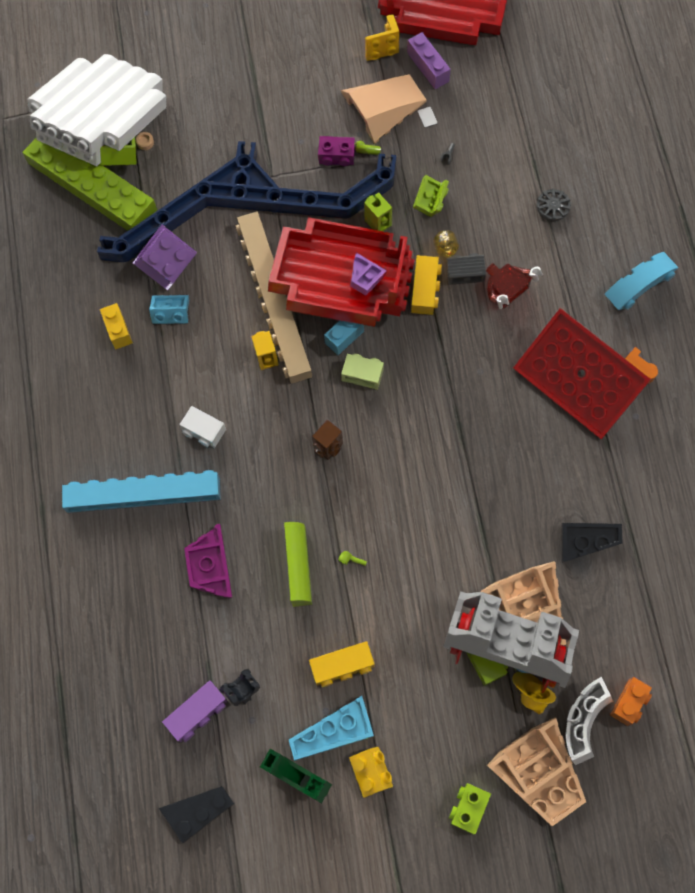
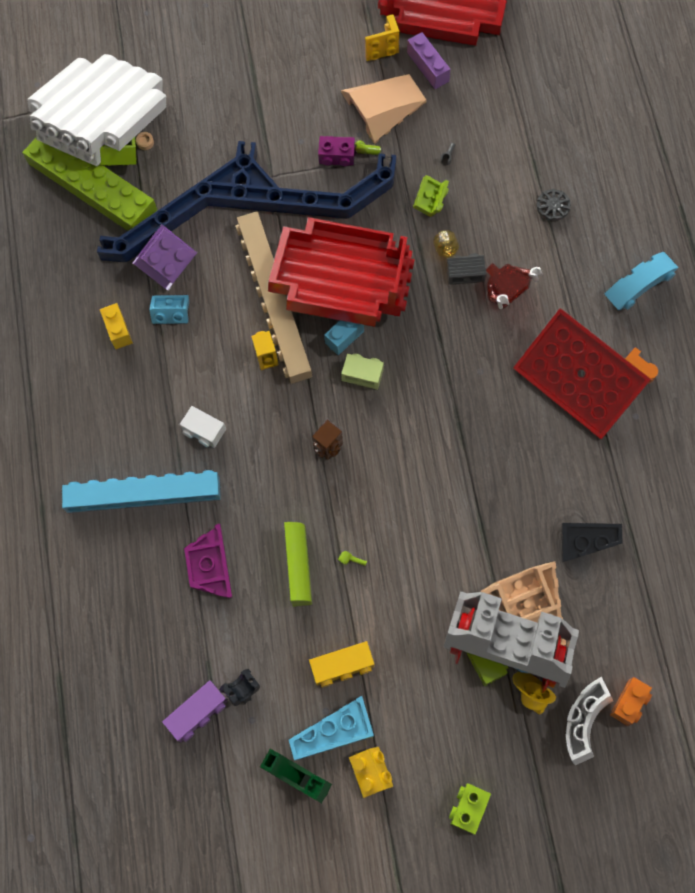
black wing [159,786,235,844] -> none
medium lavender wing [350,253,387,296] -> none
lime brick [364,192,392,231] -> none
yellow brick [411,255,442,315] -> none
white sticker [418,107,437,127] -> none
light nougat wedge [487,718,586,826] -> none

